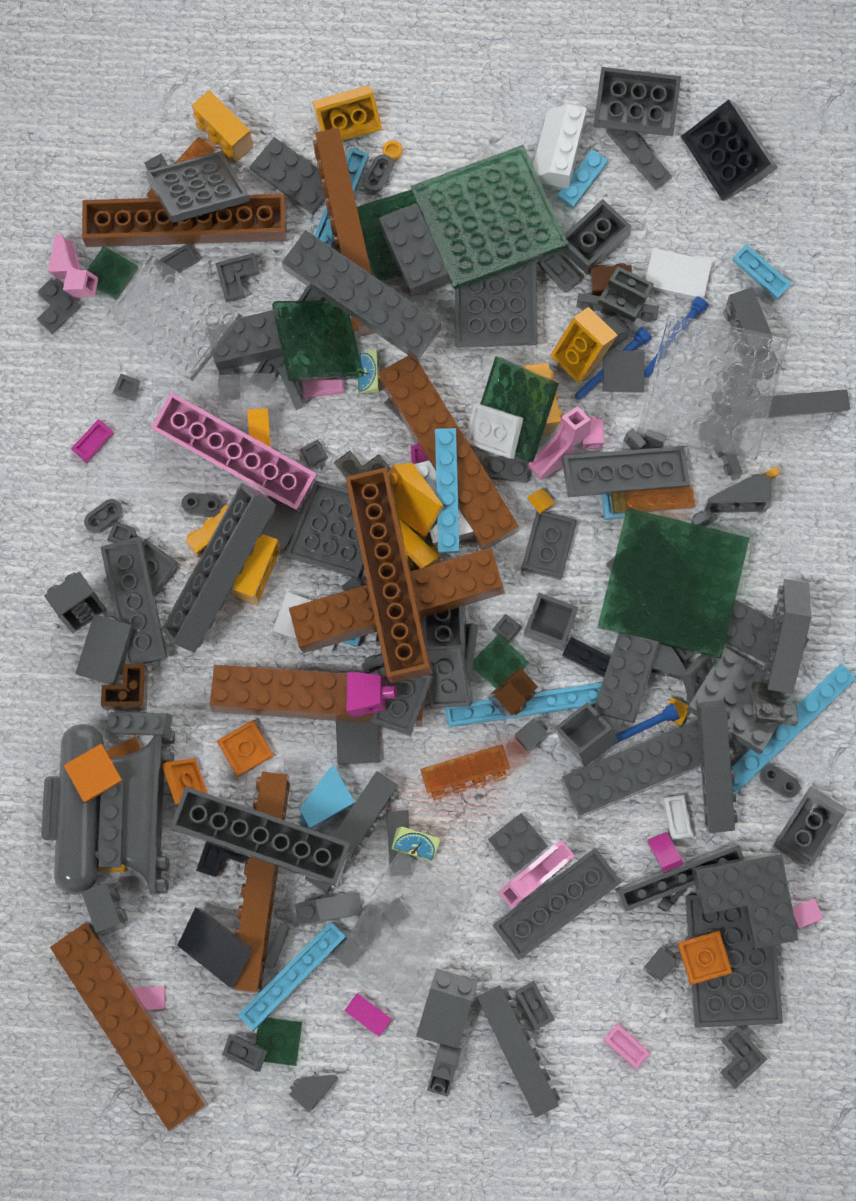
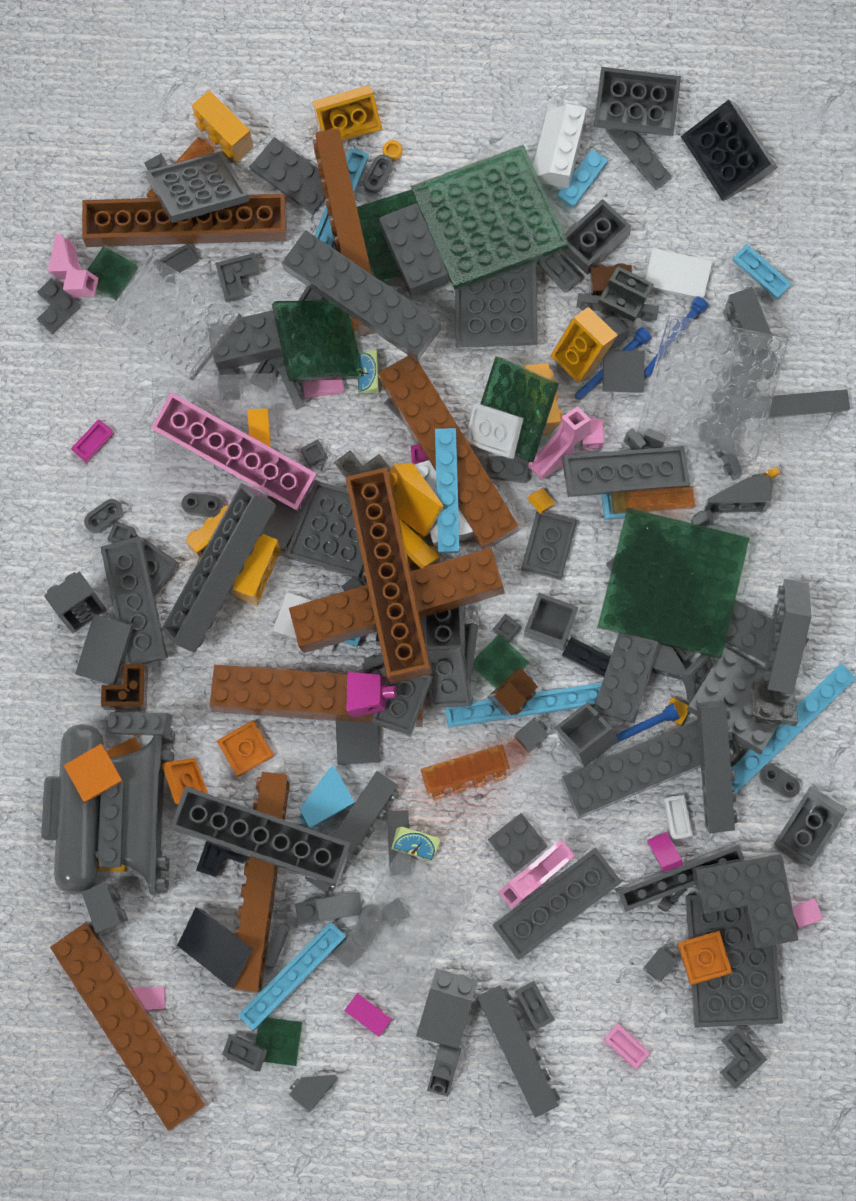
dark grey plate [113,373,141,401] -> none

